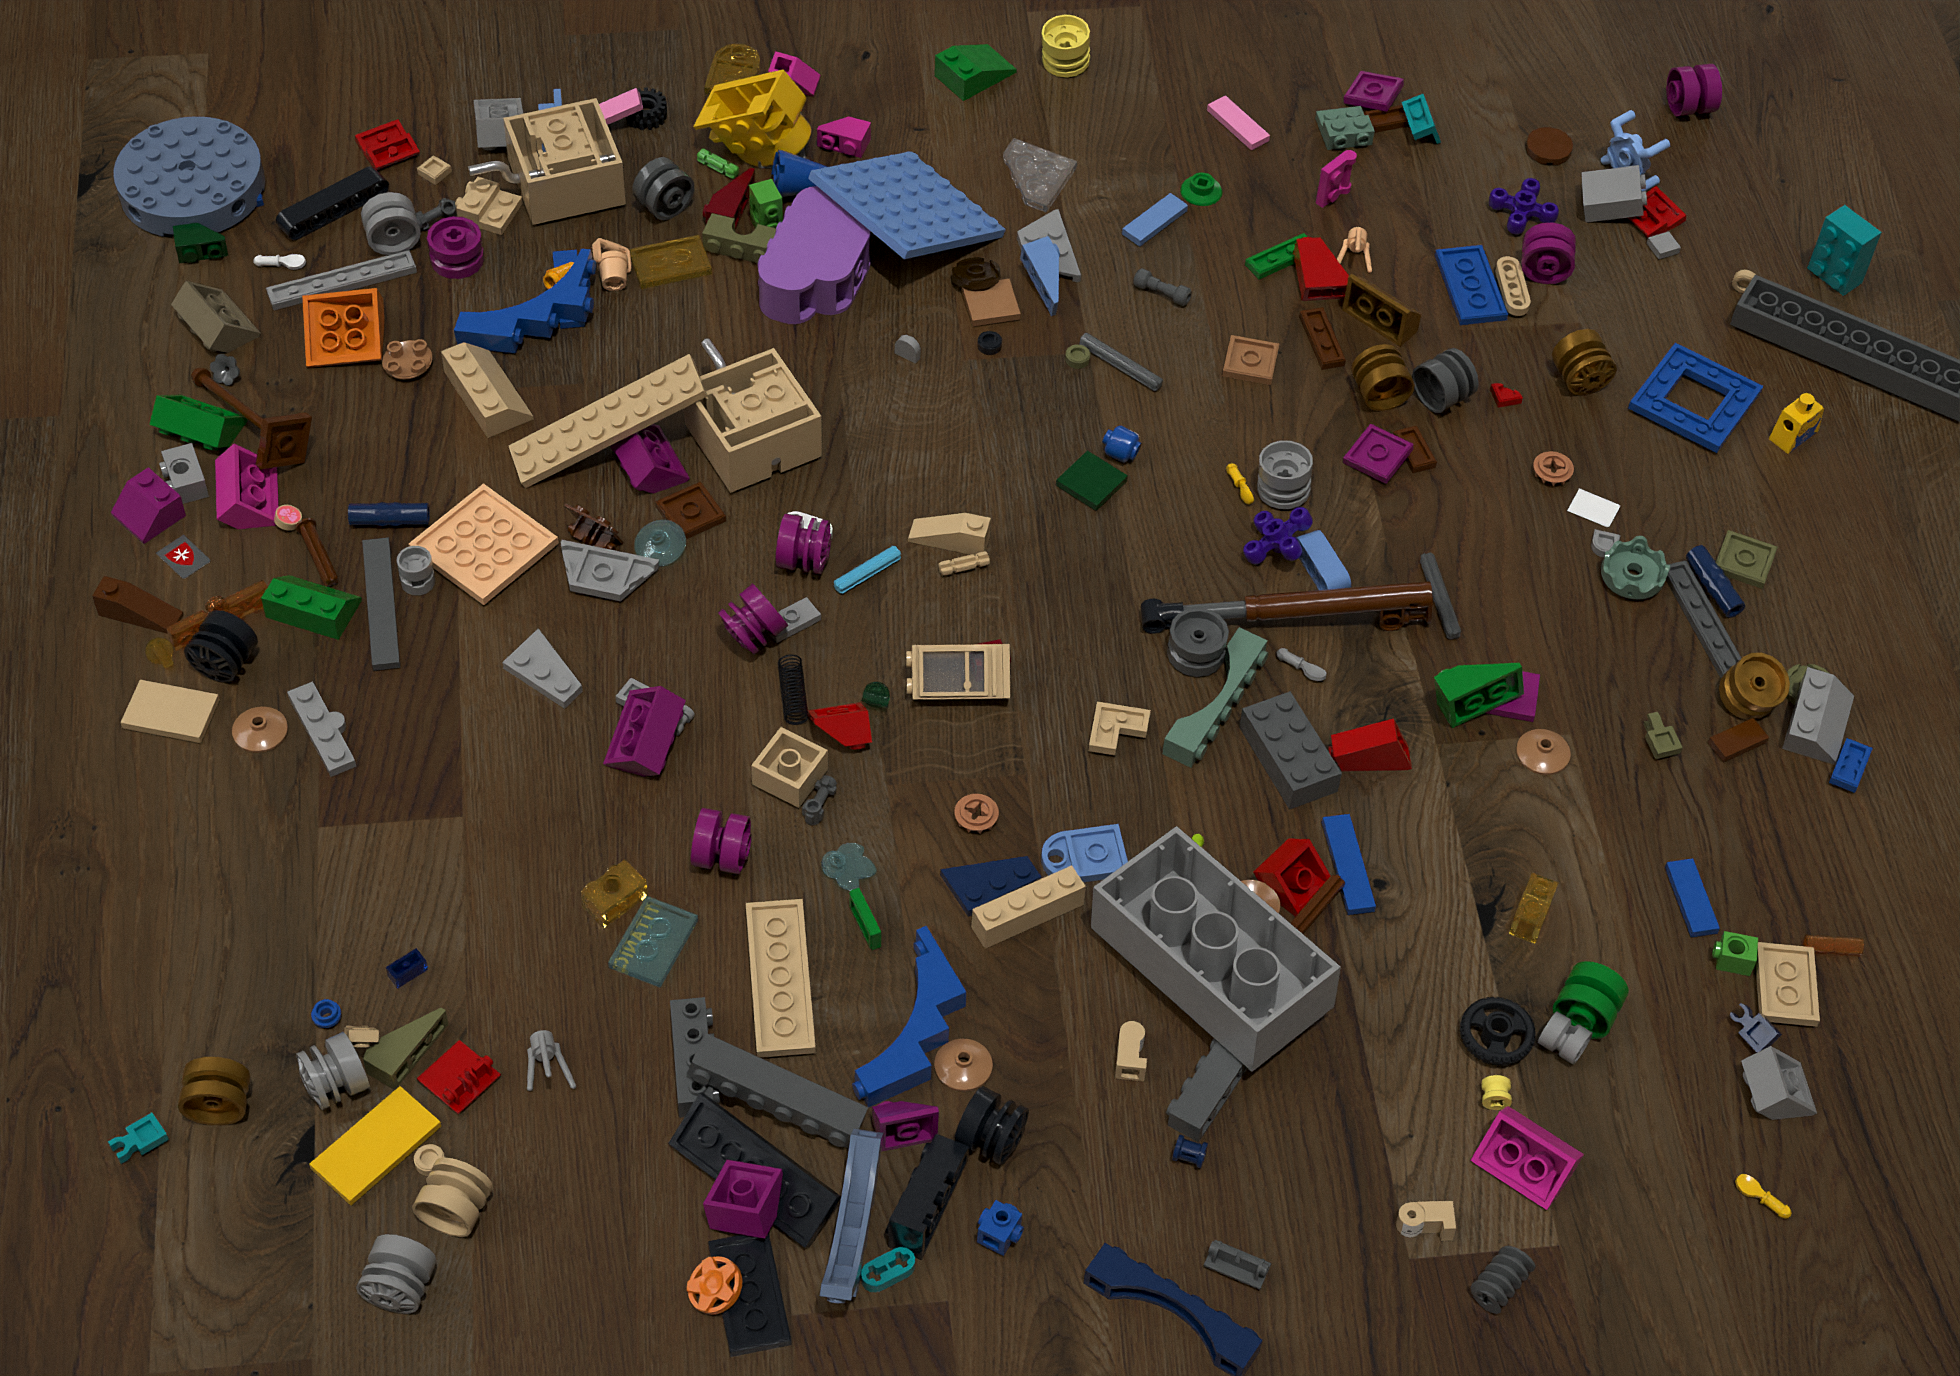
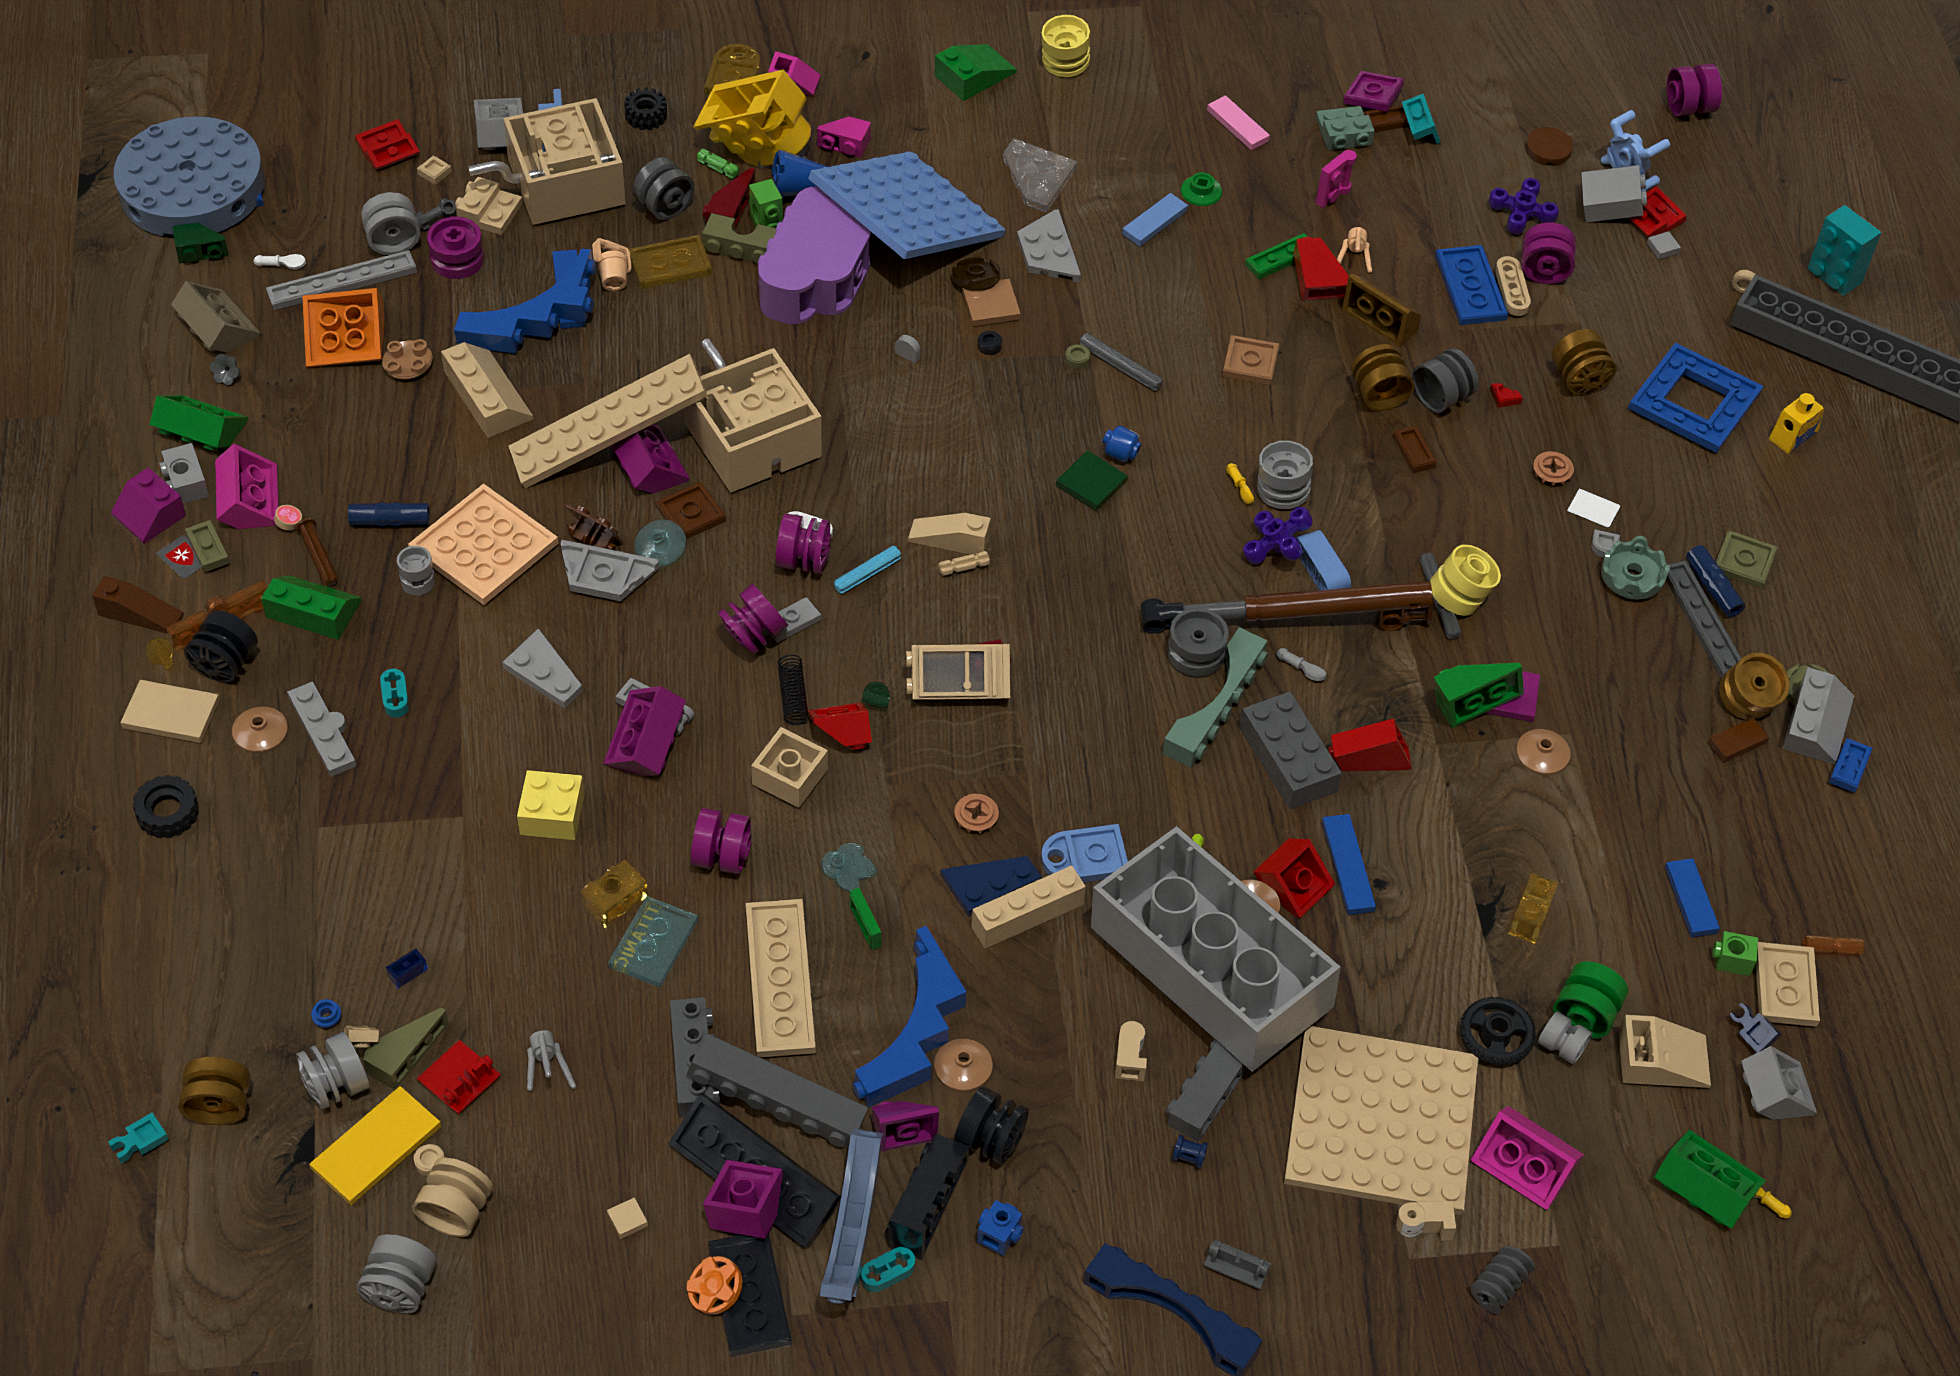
reddish brown tile [191,367,312,469] -> none
black beam [276,166,389,240] -> none
dark grey tile [362,537,400,671] -> none
light orange cone [543,262,574,289] -> none
bright pink tile [599,88,643,125] -> none
dark grey bar [802,775,837,825] -> none
medium blue slope [1020,236,1060,316] -> none
tan plate [1088,702,1151,755] -> none
dark grey piece [1133,268,1192,306] -> none
reddish brown axle [1290,874,1345,934] -> none
reddish brown tile [1299,307,1346,370] -> none
magenta plate [1343,424,1414,484] -> none
light yellow wheel [1481,1075,1512,1110] -> none
olive plate [1644,712,1683,759] -> none
none -> black tyre [133,775,199,838]
none -> olive plate [185,520,230,572]
none -> teal beam [380,669,409,718]
none -> light yellow brick [517,770,585,840]
none -> tan tile [607,1197,648,1239]
none -> tan plate [1284,1026,1478,1215]
none -> light yellow wheel [1430,545,1501,616]
none -> tan slope [1618,1015,1711,1088]
none -> green slope [1654,1130,1766,1229]

